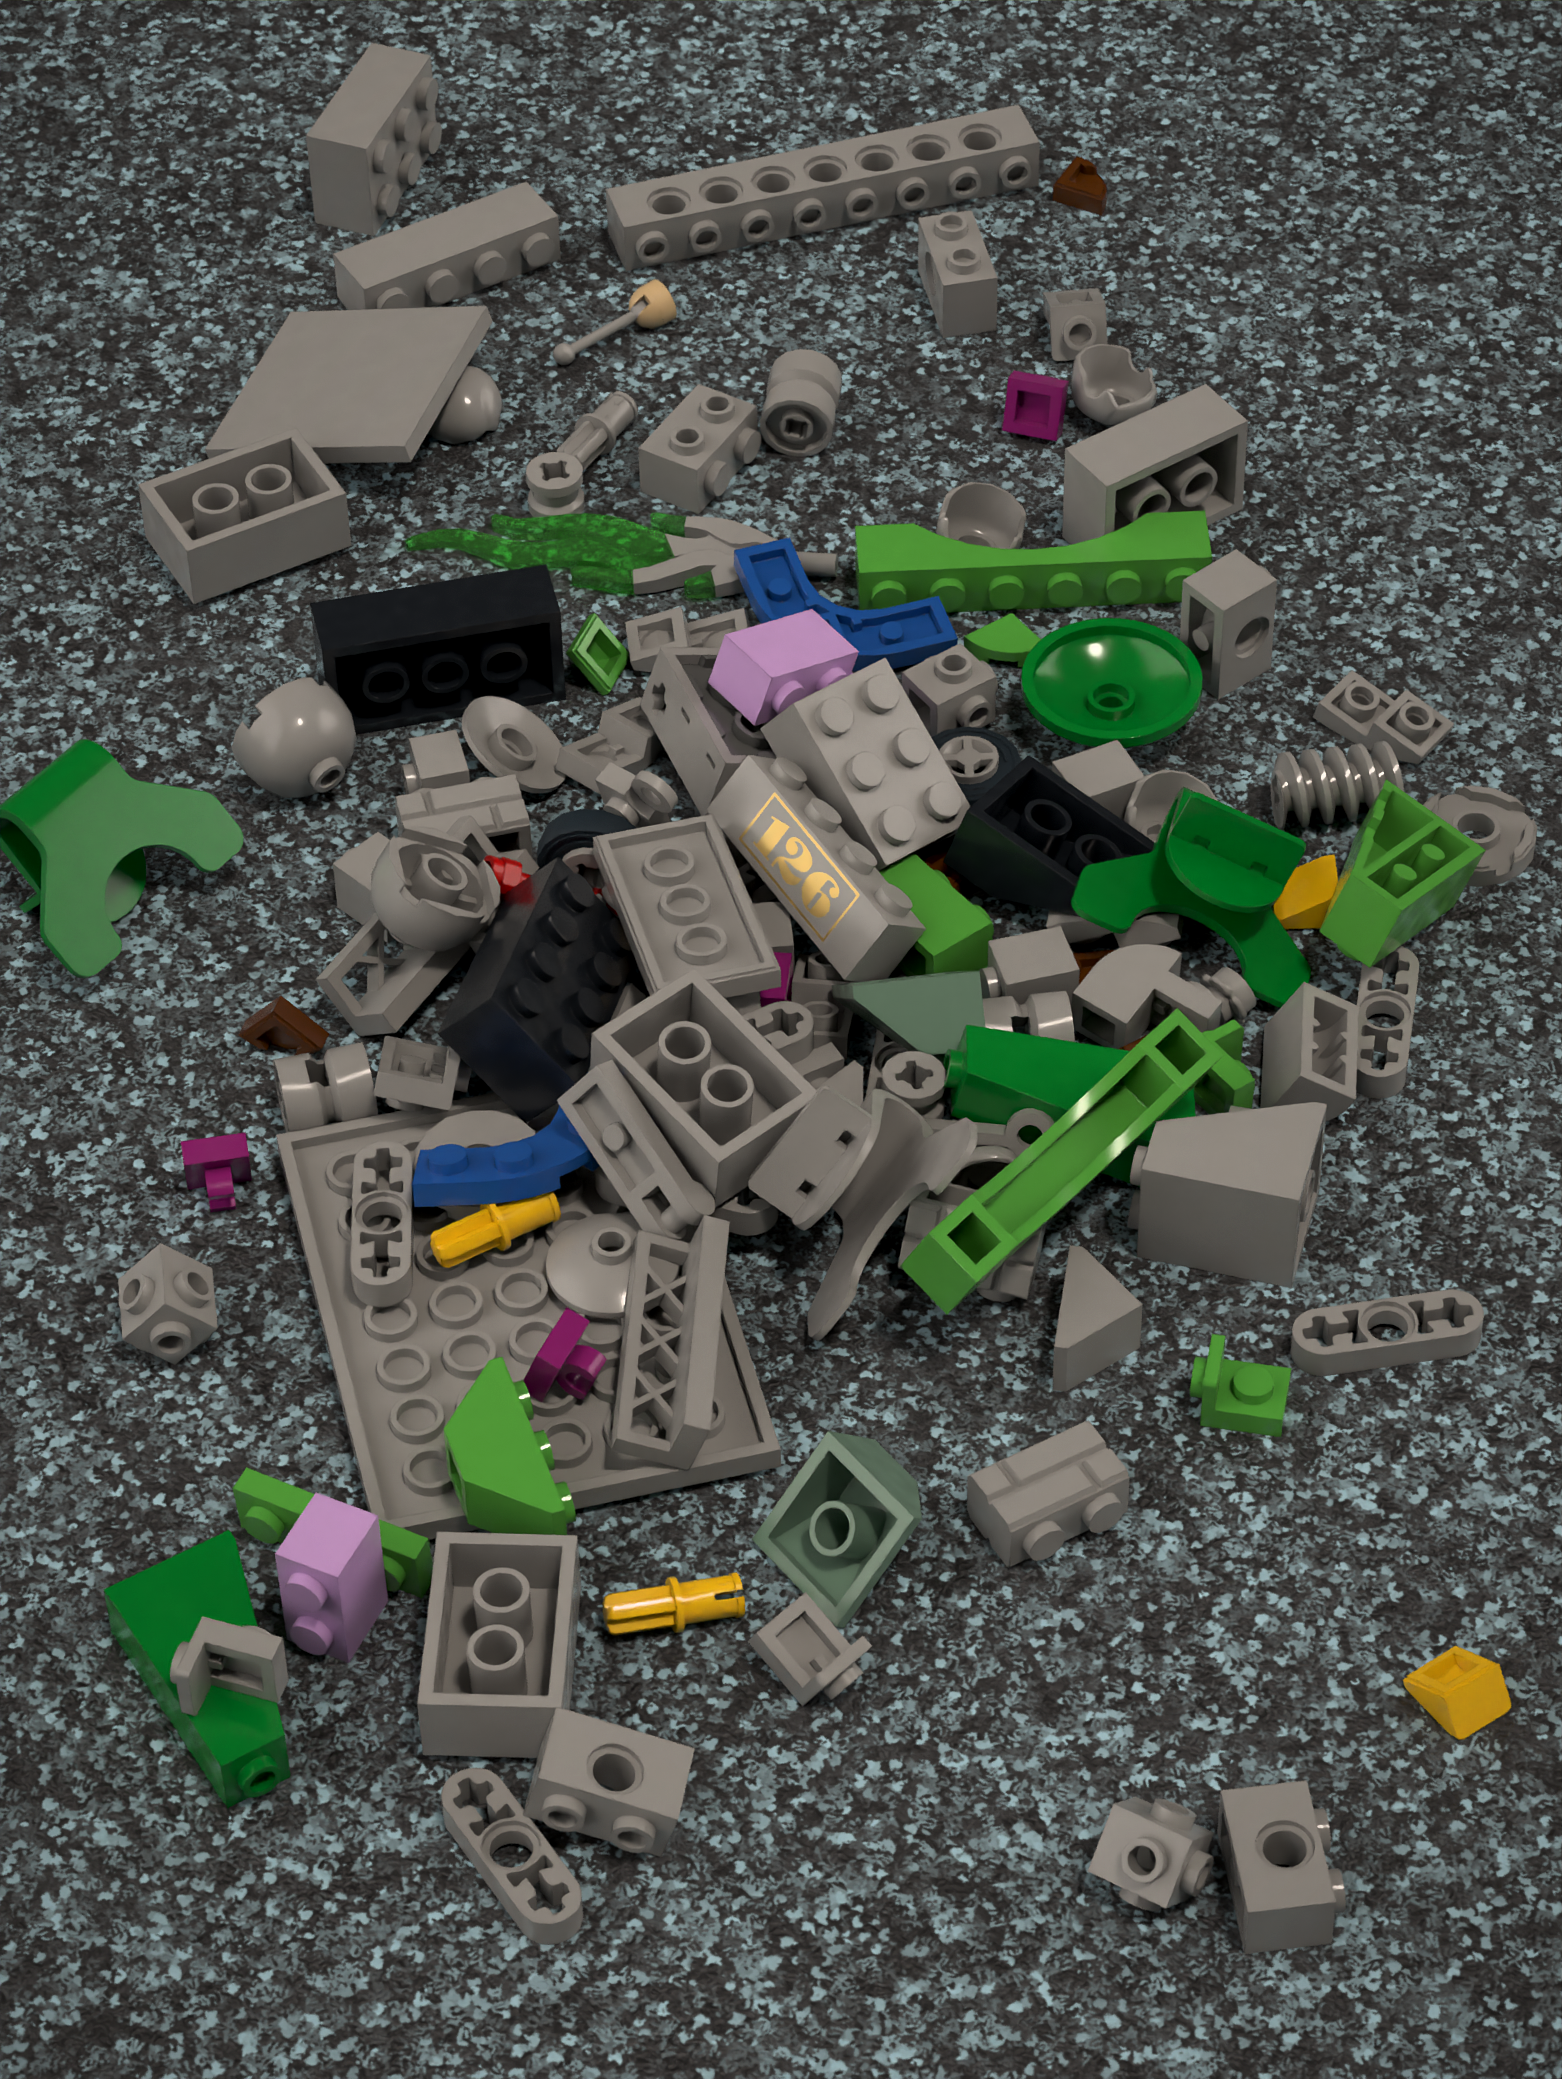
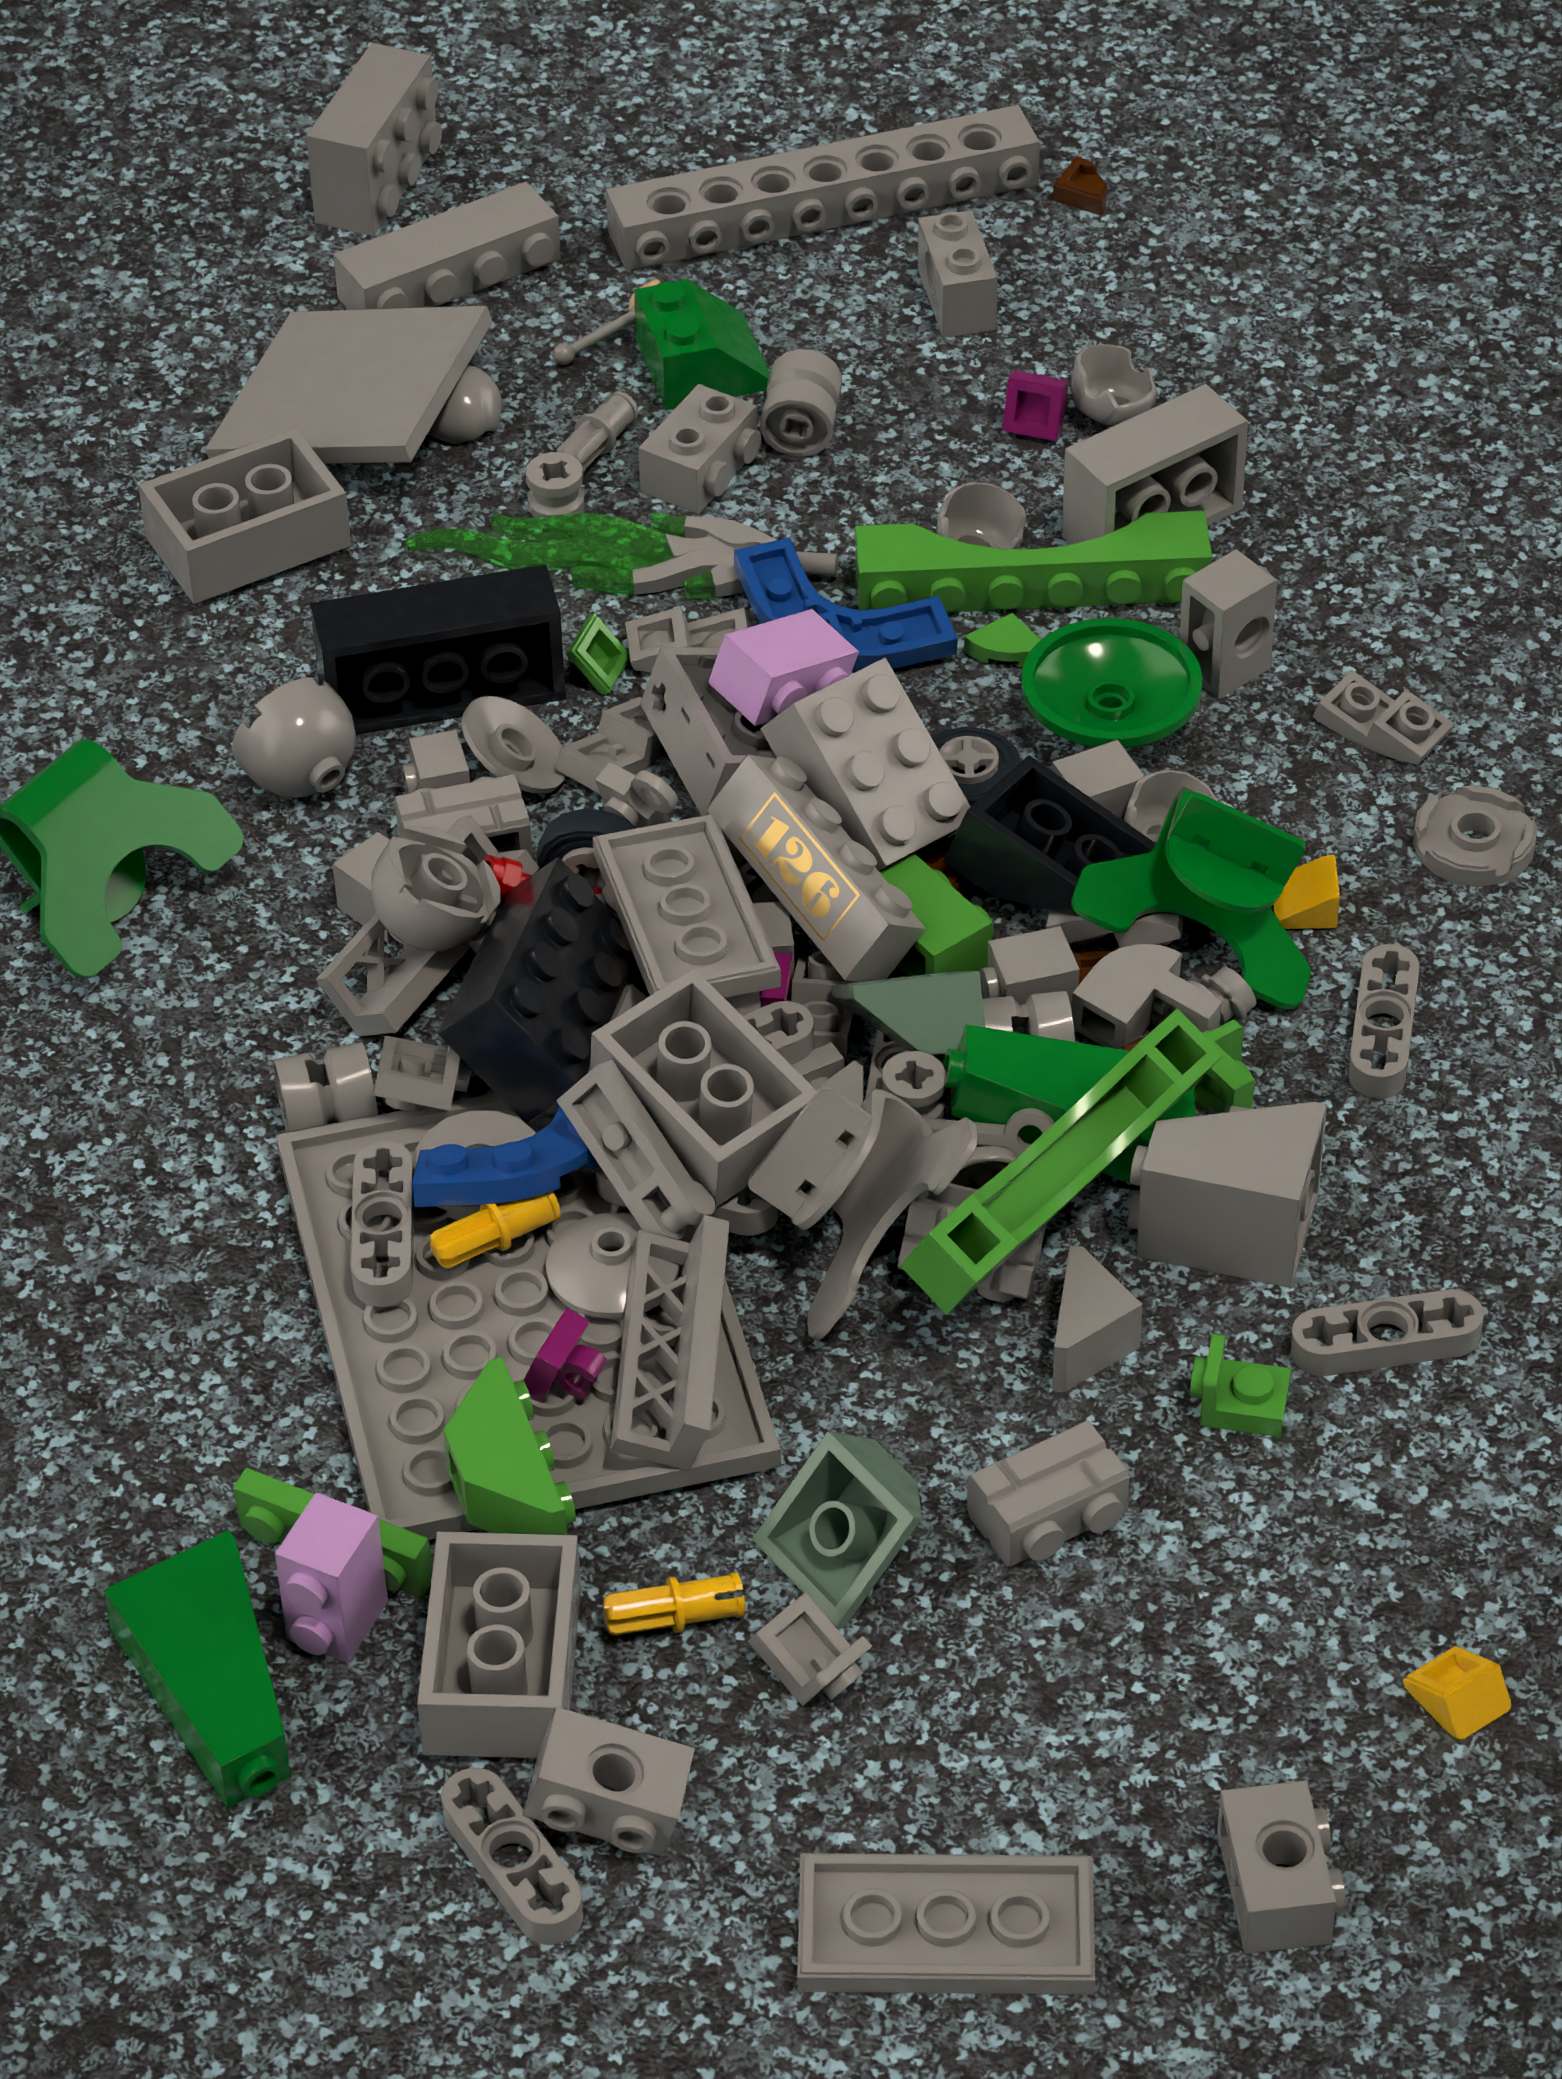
light grey brick [118,1243,218,1365] -> none
light grey bracket [170,1616,289,1716] -> none
magenta tile [180,1132,252,1212] -> none
reddish brown tile [238,996,329,1055] -> none
light grey brick [902,643,998,737] -> none
light grey bracket [1043,288,1107,361] -> none
light grey brick [1088,1797,1214,1912] -> none
light grey brick [1260,982,1359,1122] -> none
light grey piece [1271,741,1404,830] -> none
bright green wedge [1319,779,1486,968] -> none
none -> green slope [634,279,770,410]
none -> light grey tile [797,1853,1095,1995]

